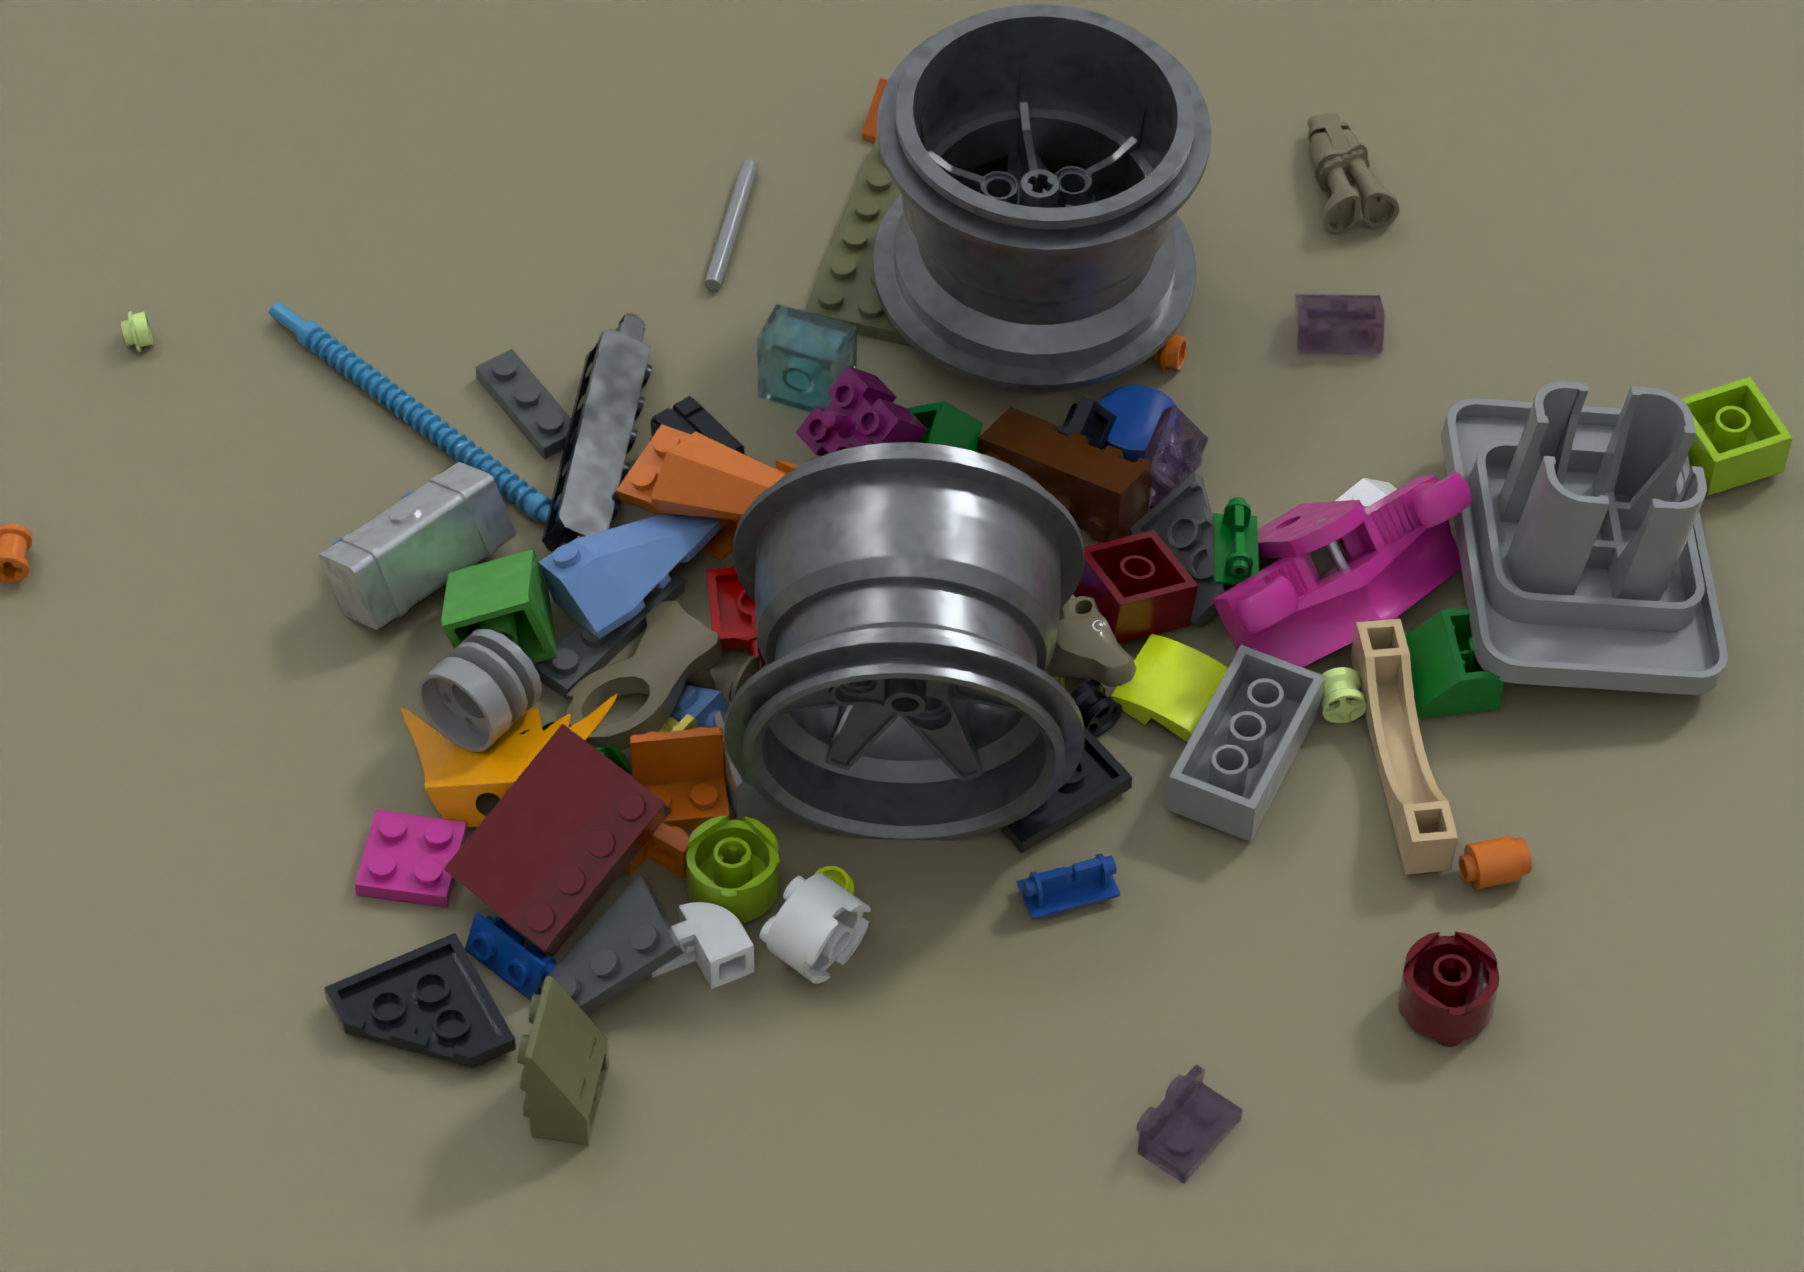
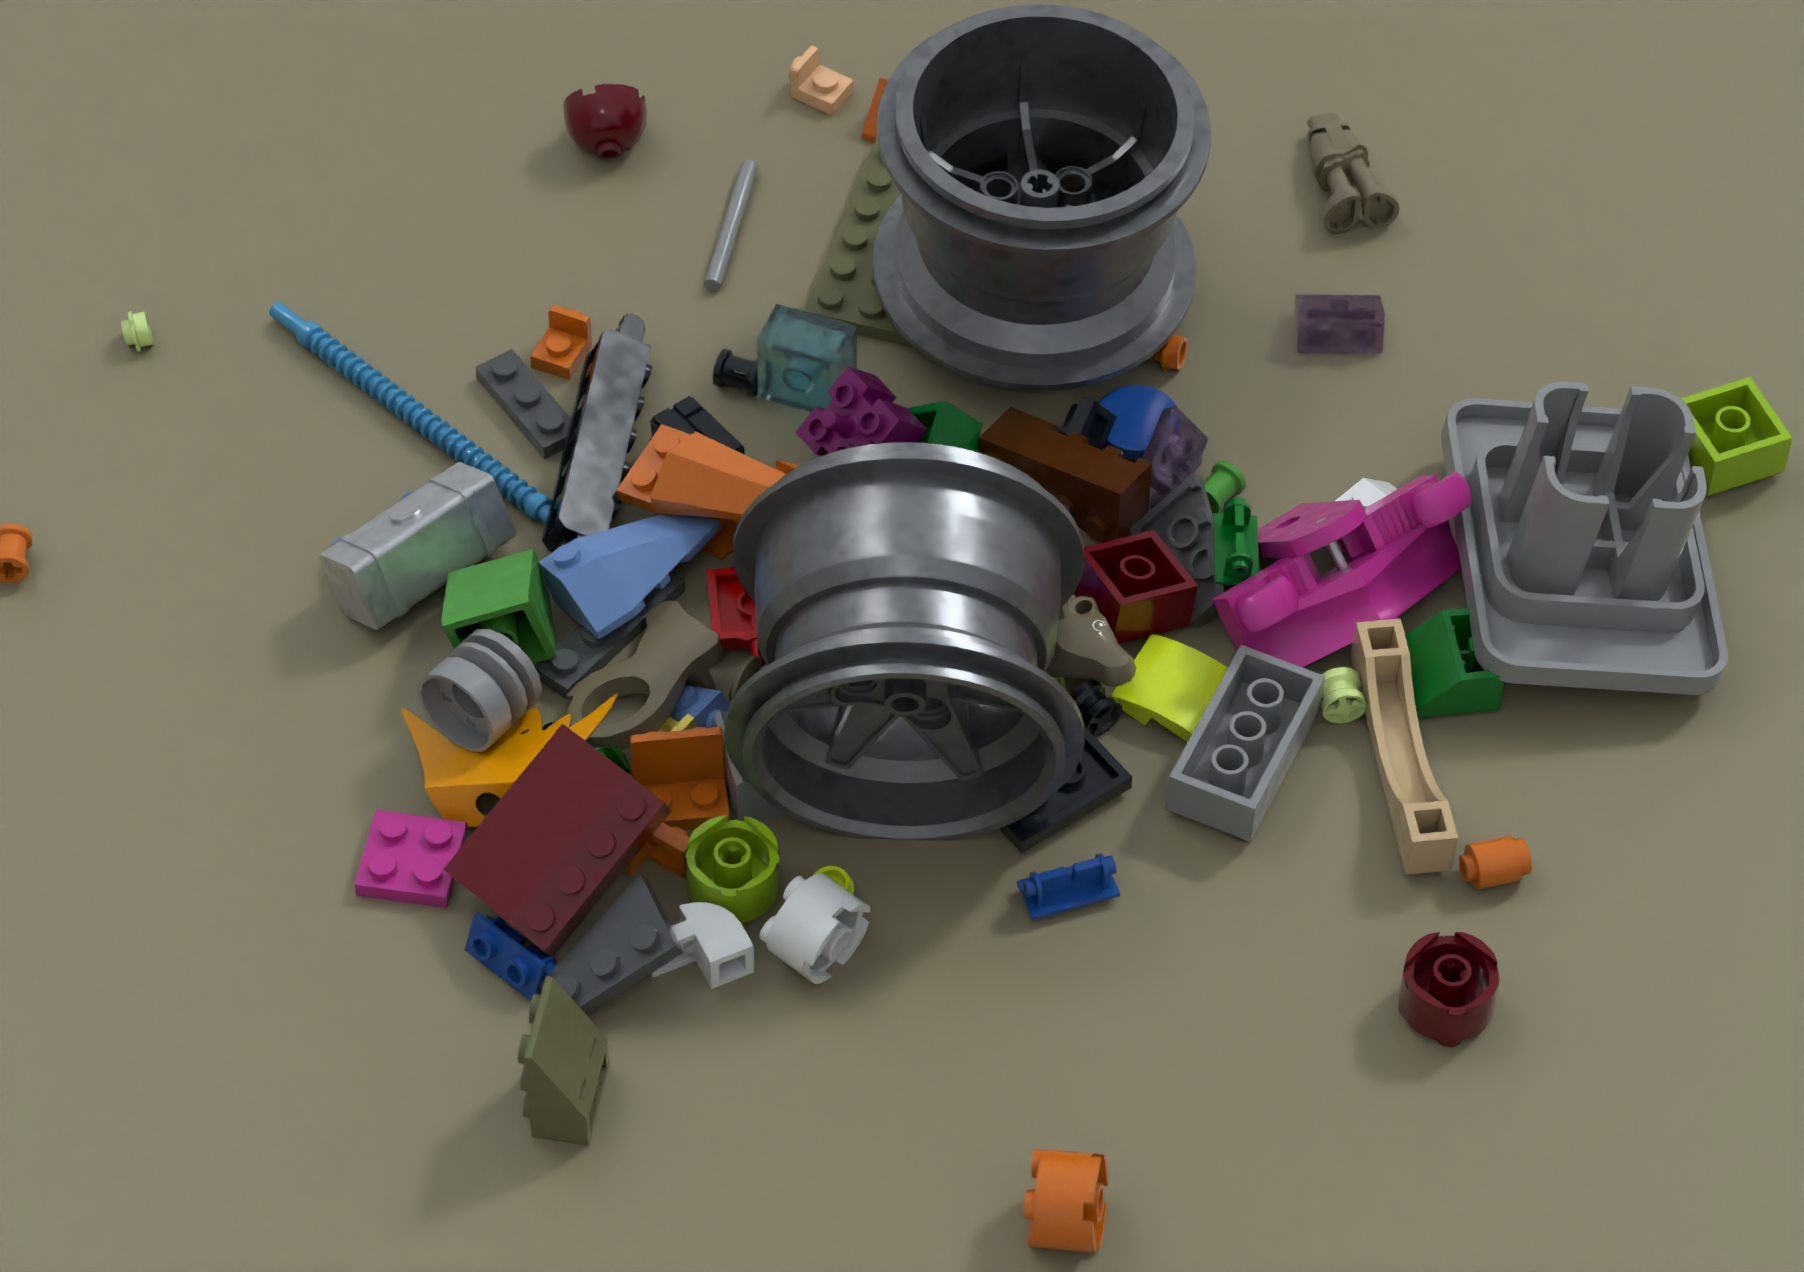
black plate [324,933,516,1068] -> none
clear purple bracket [1136,1064,1242,1184] -> none
none -> orange bracket [530,305,592,380]
none -> dark red cylinder [563,84,647,159]
none -> black bush [713,348,767,397]
none -> light nougat bracket [788,45,854,116]
none -> orange brick [1024,1149,1108,1252]
none -> bright green bush [1204,461,1246,515]

